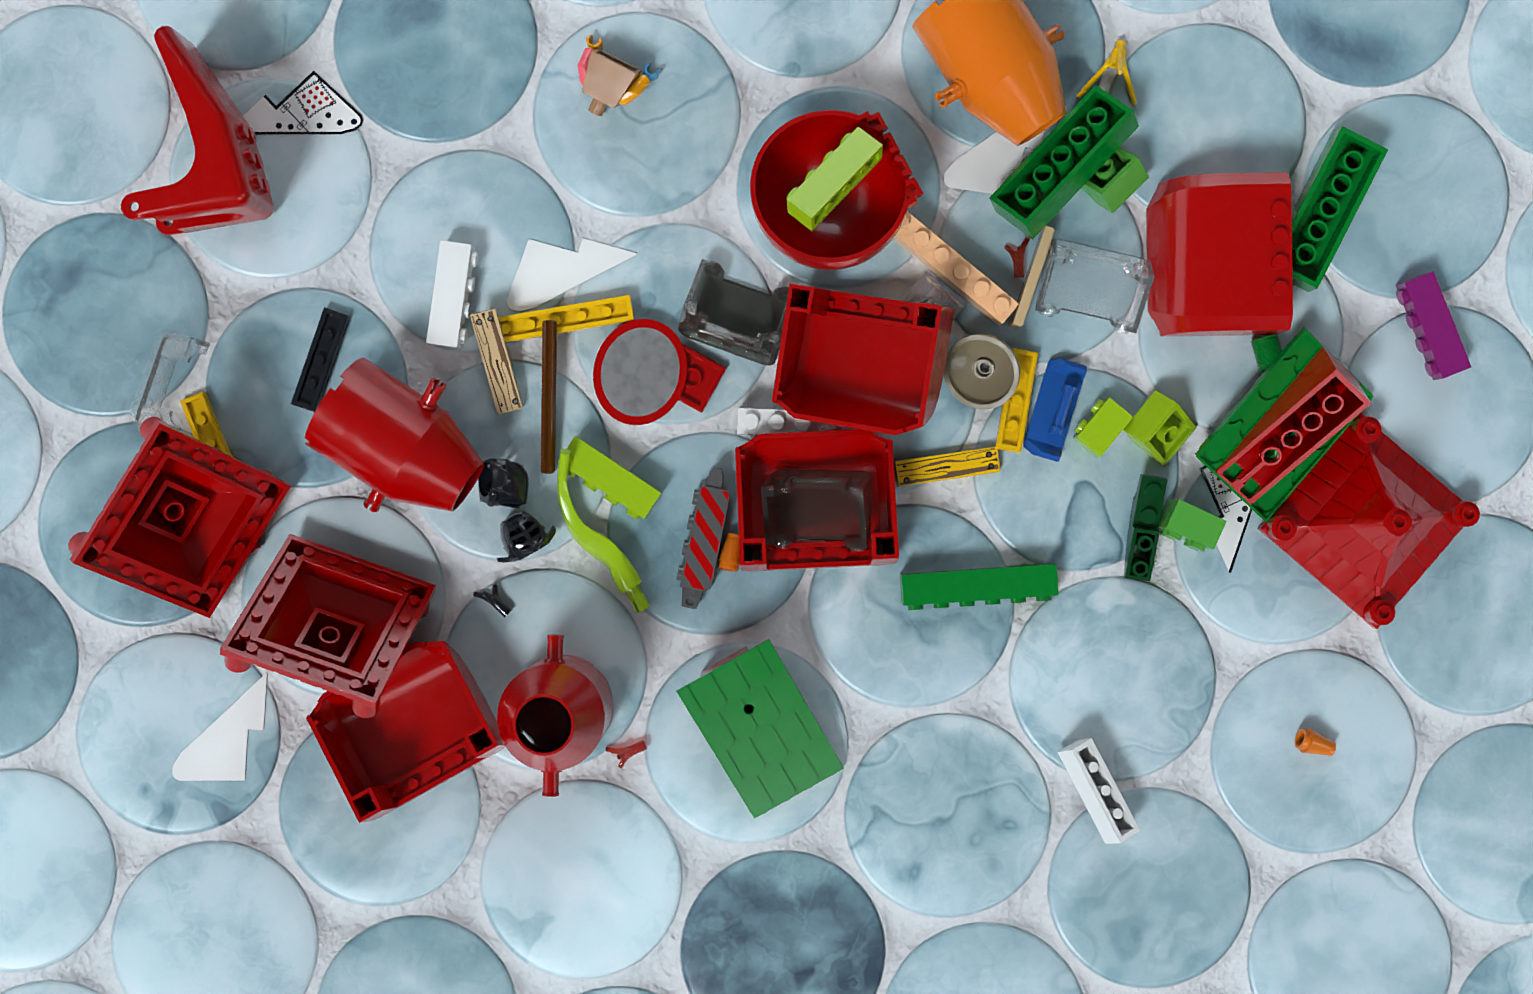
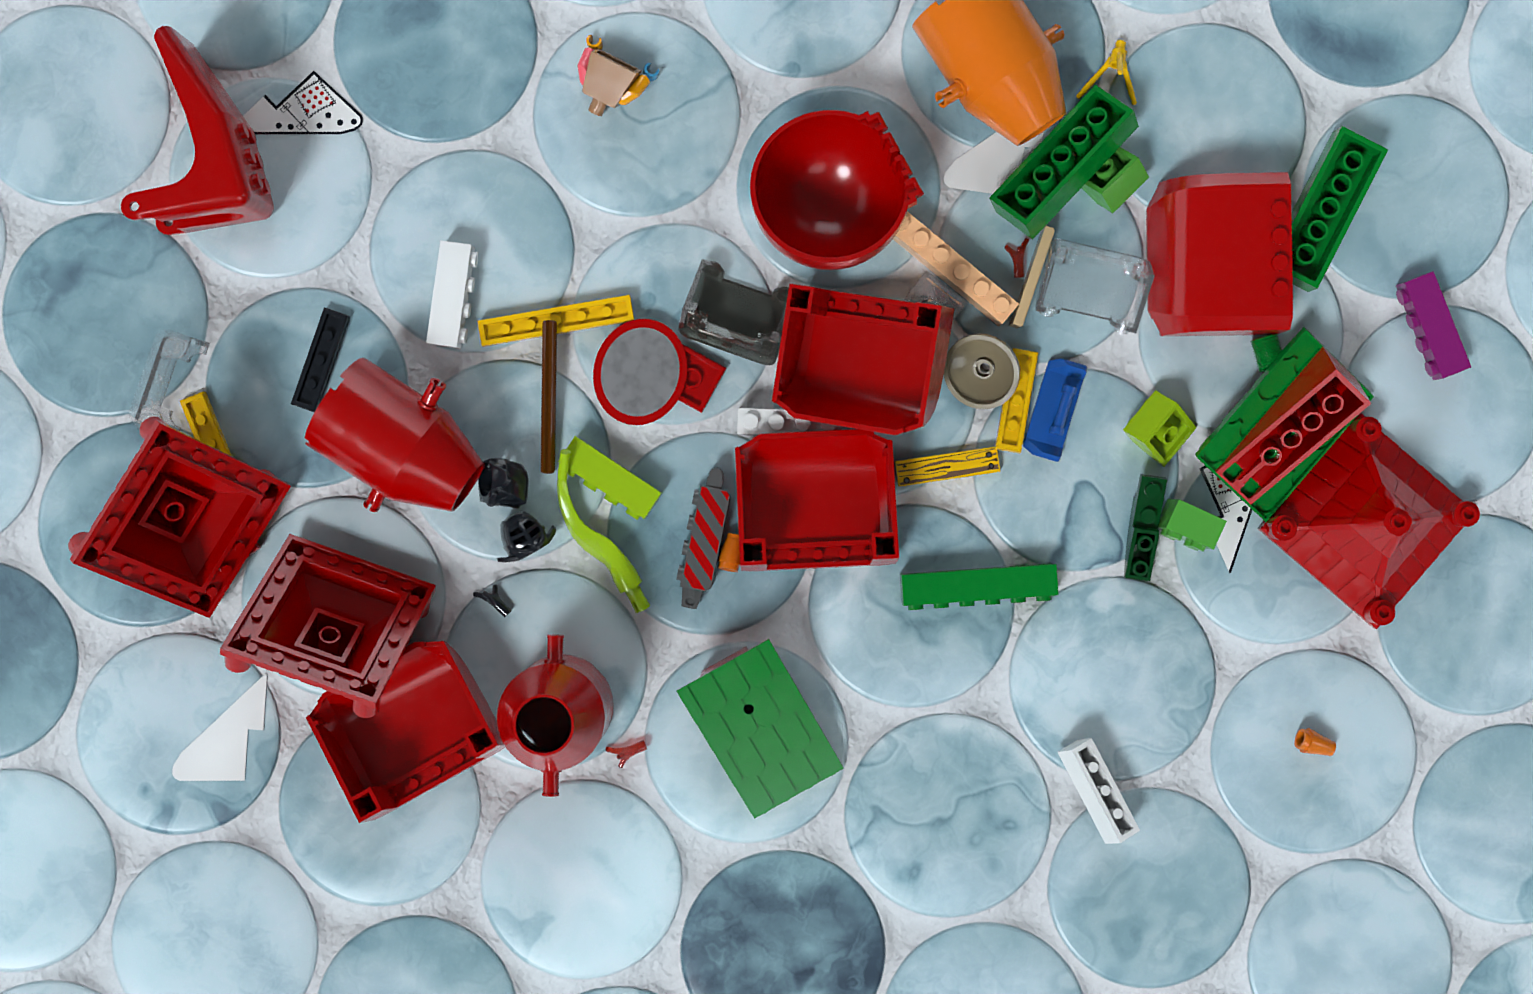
tan tile [470,308,523,414] -> none
white sticker [507,238,637,311] -> none
clear smoke windscreen [761,469,873,551] -> none
lime brick [787,127,883,231] -> none
lime brick [1073,397,1133,458] -> none

